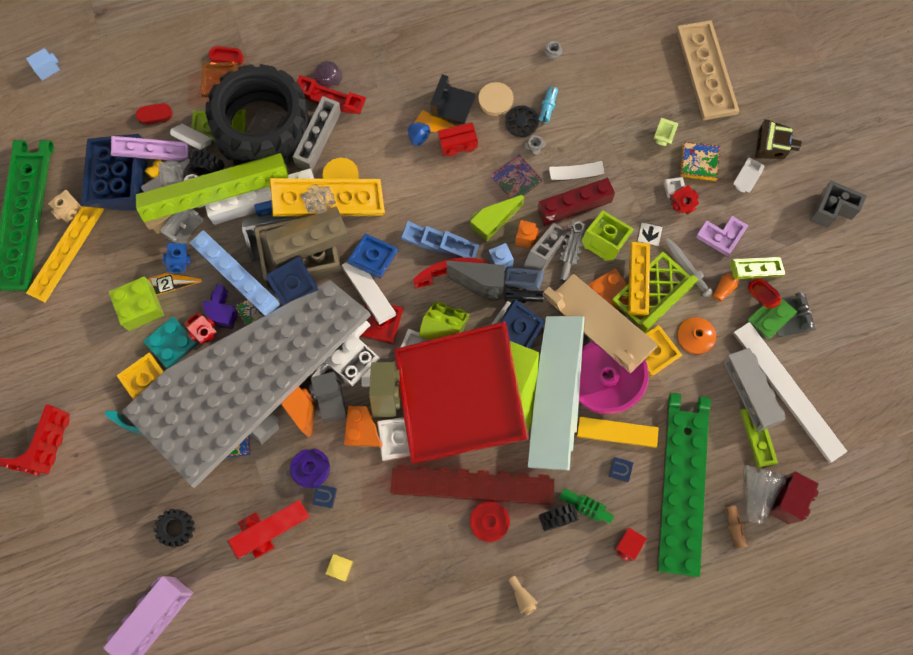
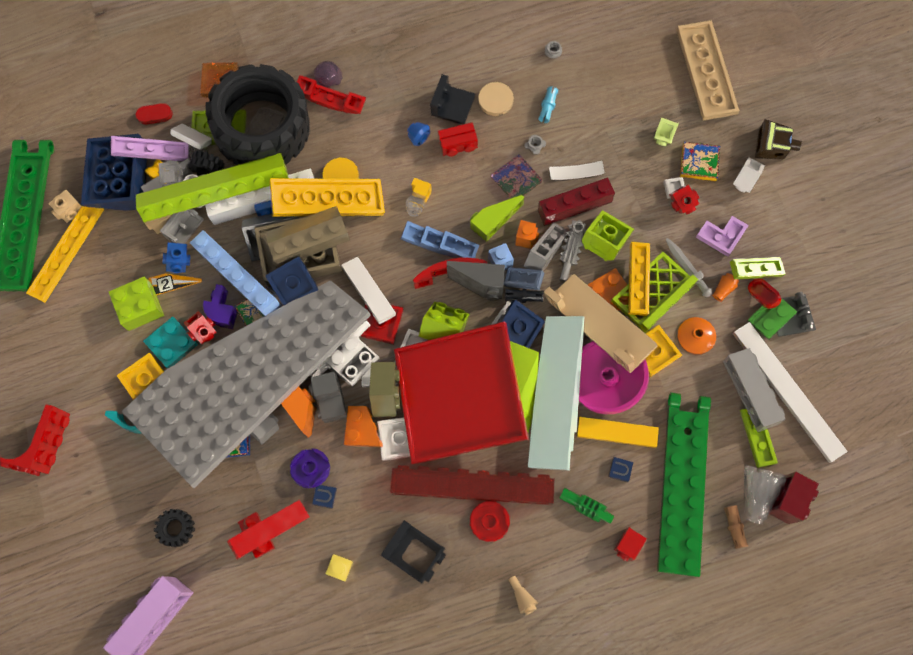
light blue brick [26,48,60,80] -> none
red tile [208,46,244,67] -> none
light grey brick [293,96,341,172] -> none
clear brick [301,185,336,214] -> none
blue tile [347,233,398,279] -> none
light orange sticker [414,110,456,132] -> none
black wheel [505,106,539,137] -> none
black tyre [538,504,579,531] -> none
white sticker [638,223,662,246] -> none
dark grey brick [810,181,867,228] -> none
none -> black window [381,520,447,584]
none -> leg [405,178,432,217]

